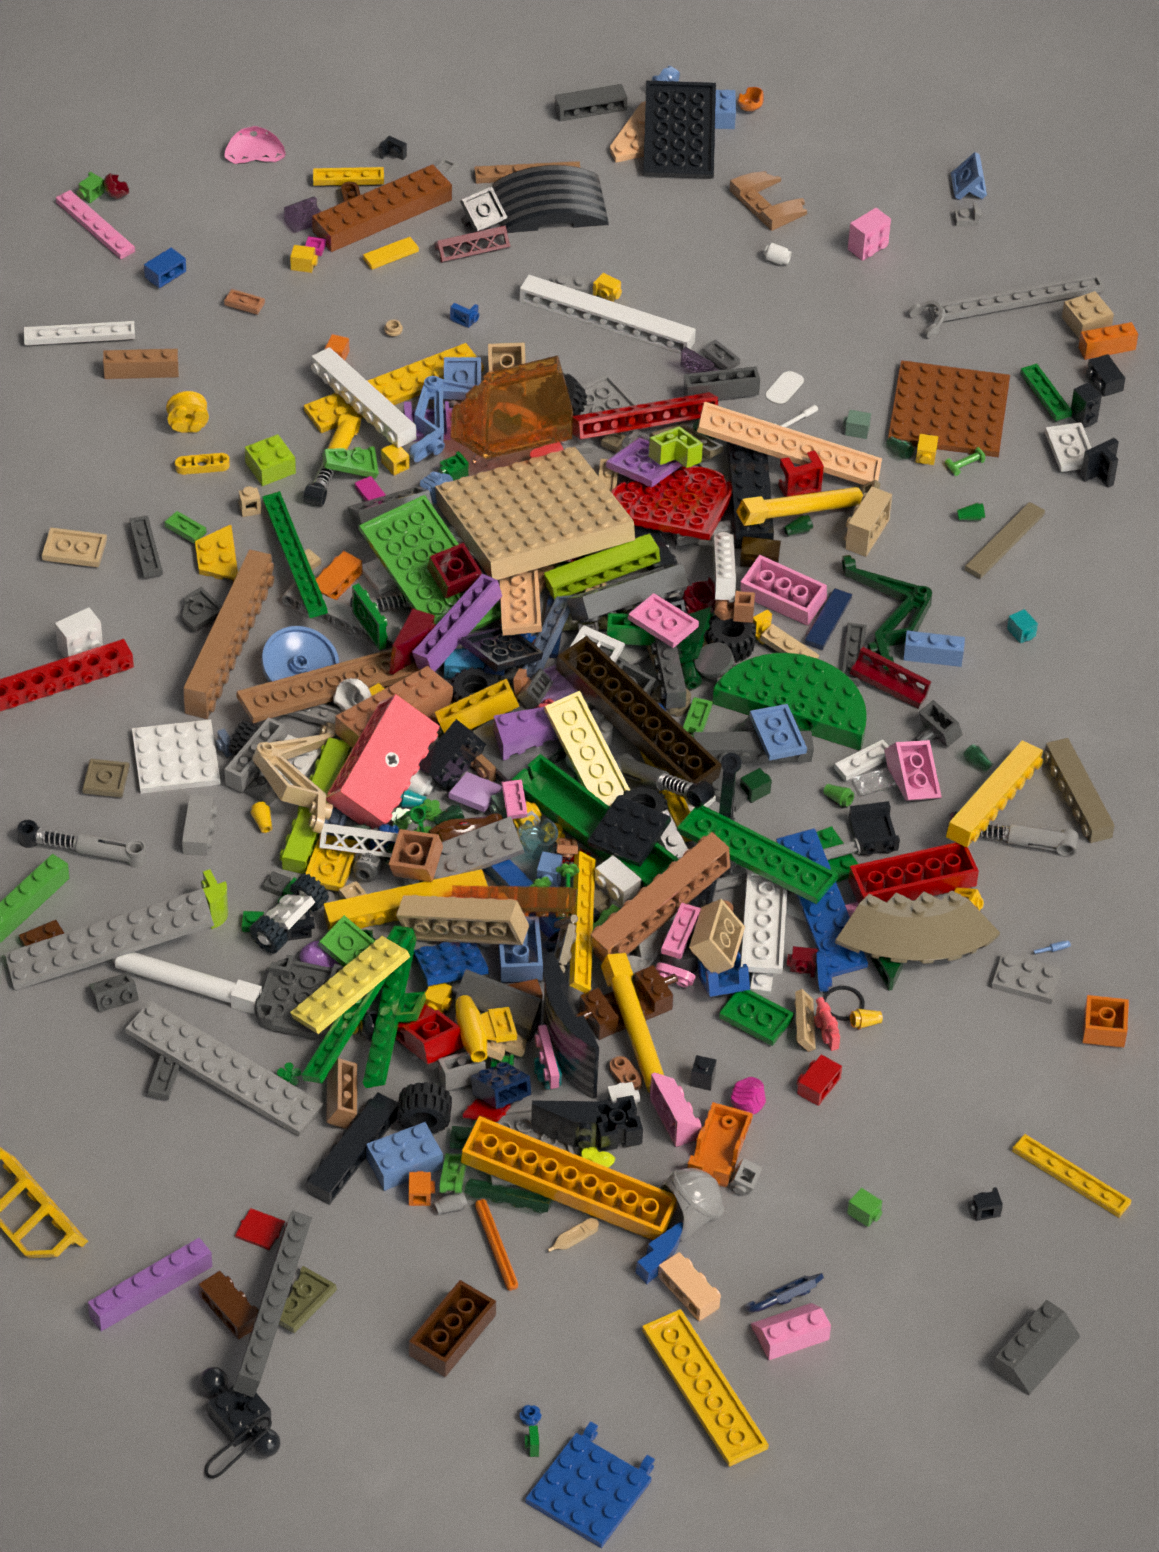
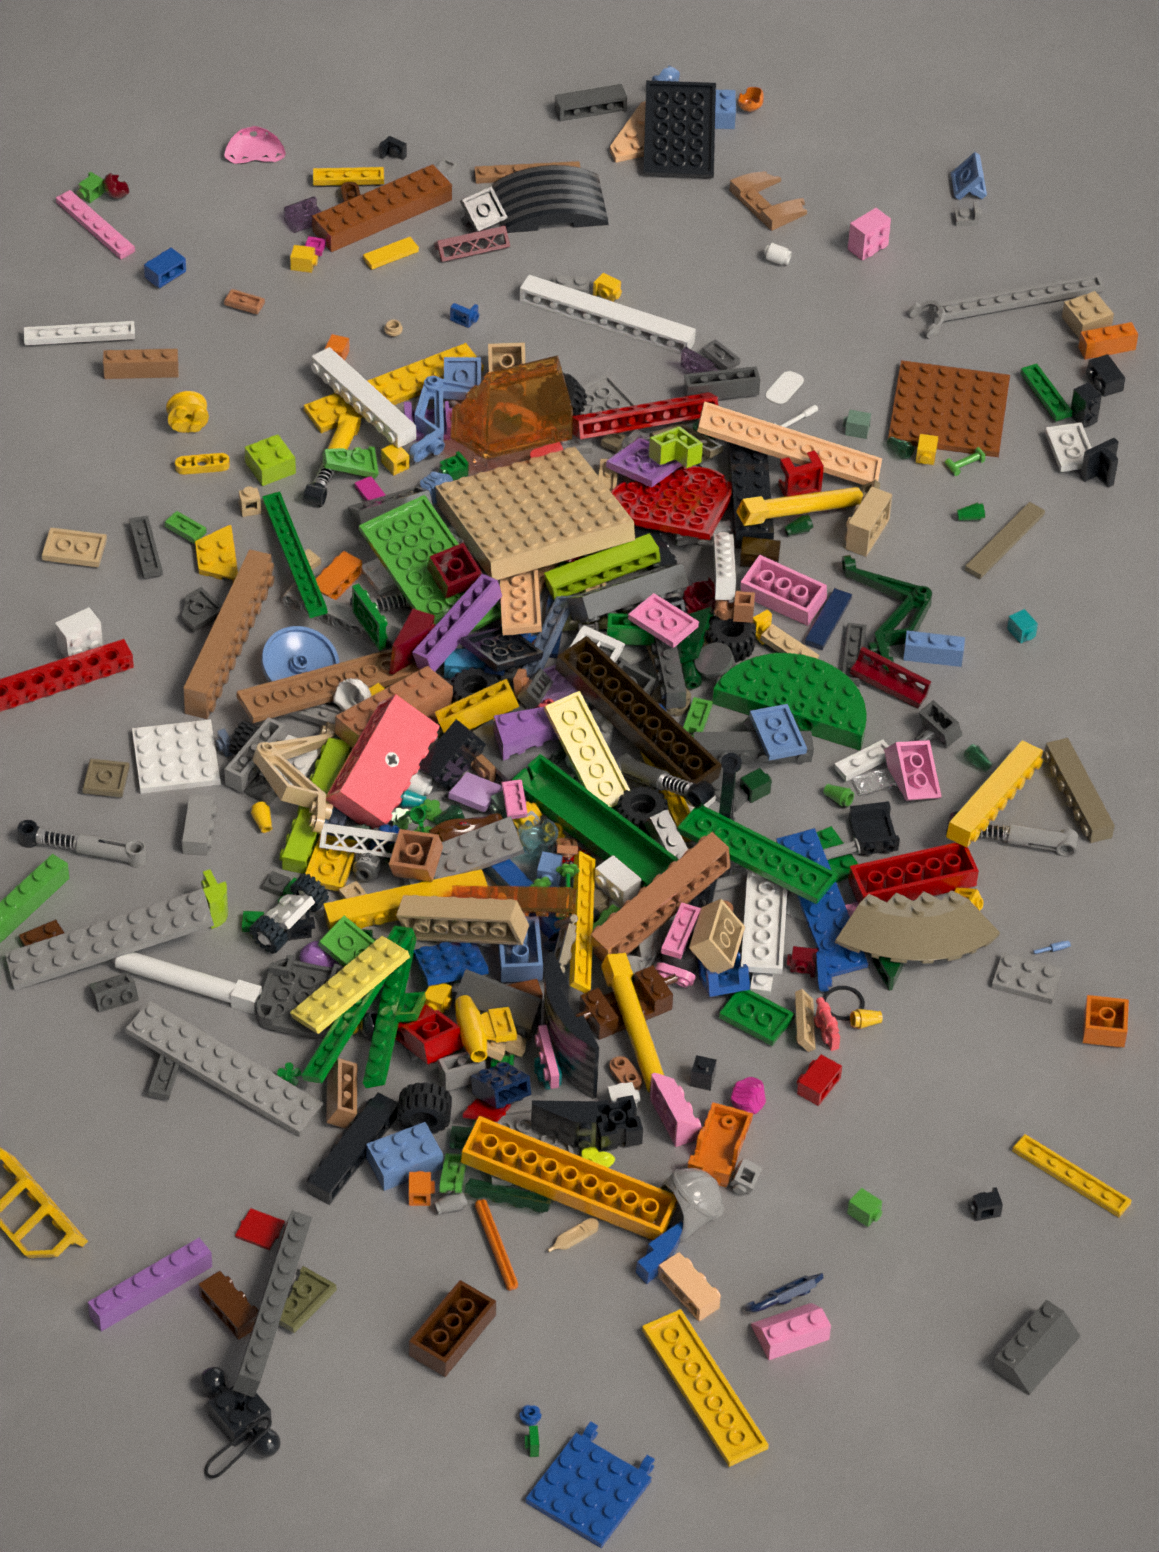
black plate [587,795,671,867] -> none

